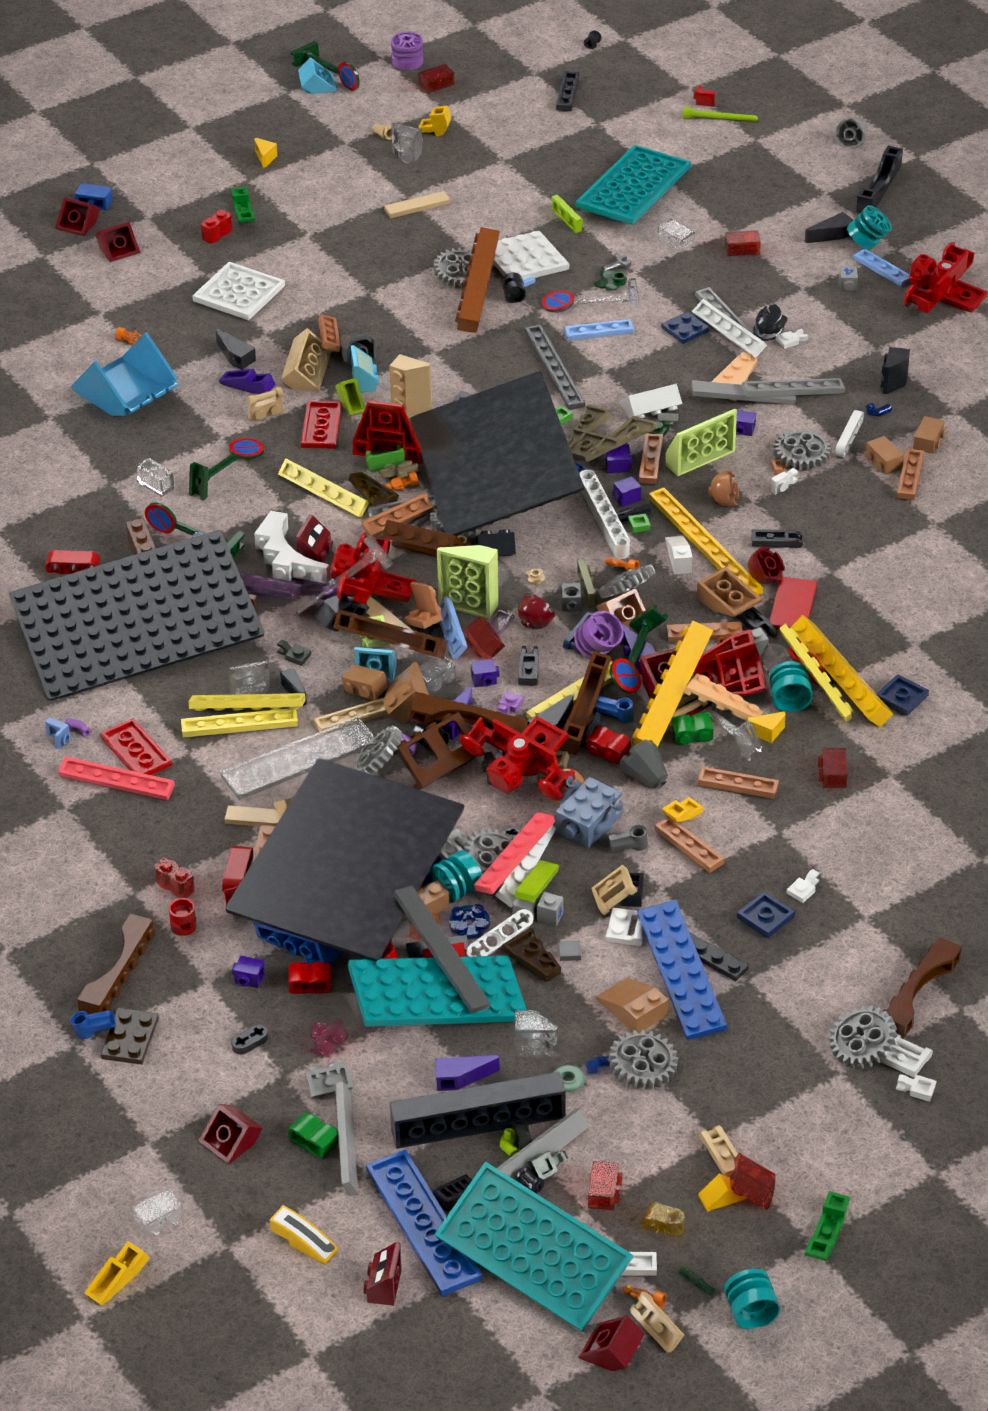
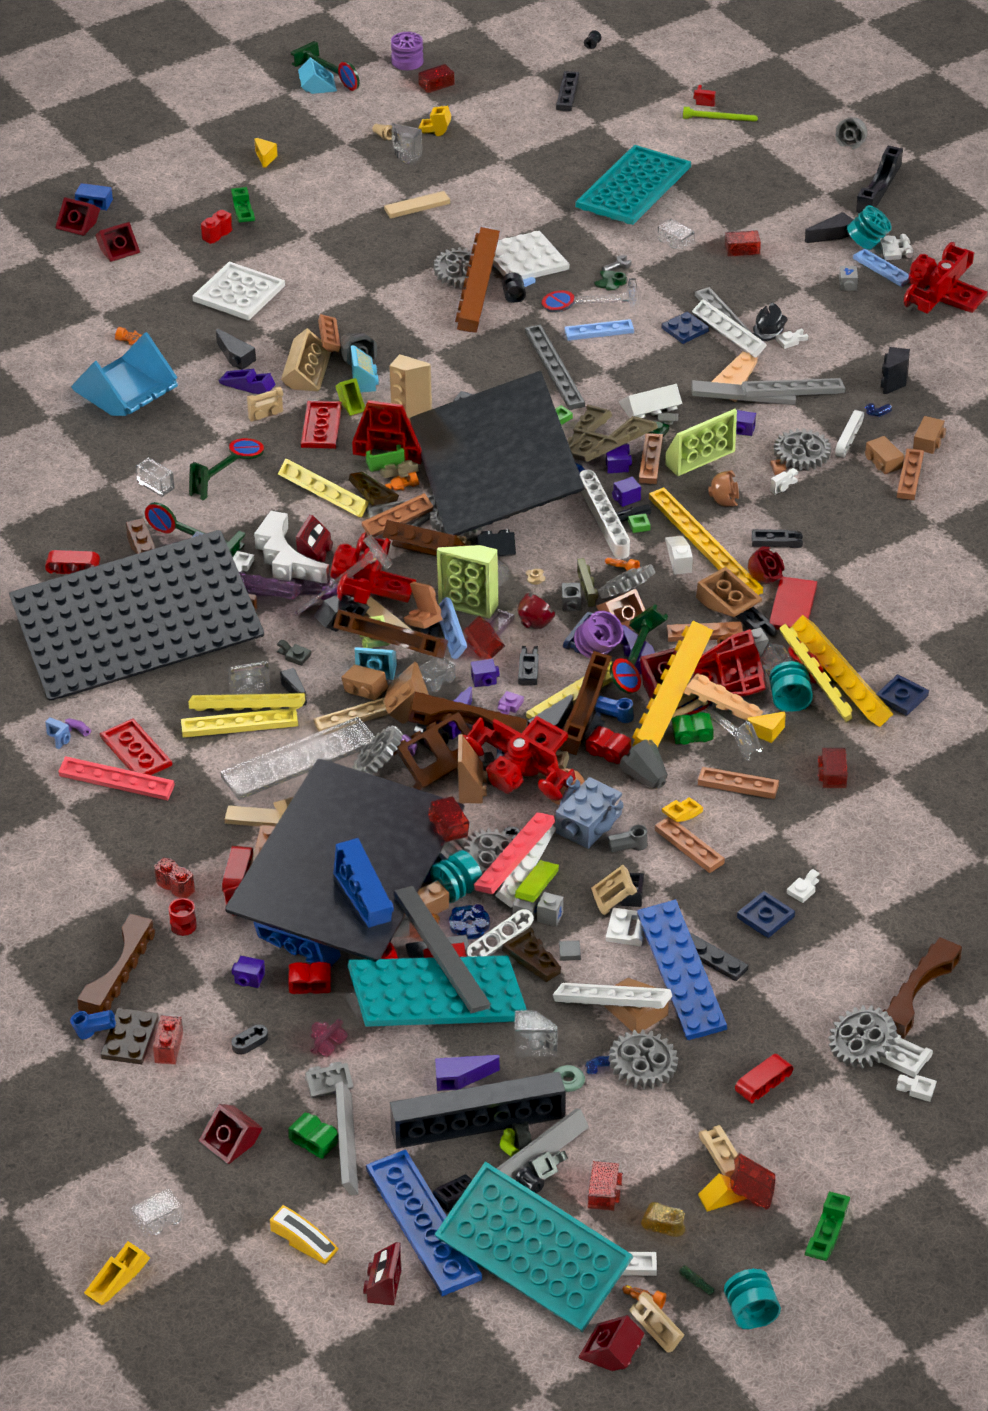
lime plate [552,195,583,233] -> none
none -> clear red brick [153,1015,183,1065]
none -> white plate [233,551,254,577]
none -> blue wedge [333,838,394,928]
none -> clear red brick [428,796,470,842]
none -> medium nougat slope [458,735,487,803]
none -> white plate [553,983,672,1009]
none -> red beam [735,1053,794,1103]
none -> white plate [879,234,913,260]

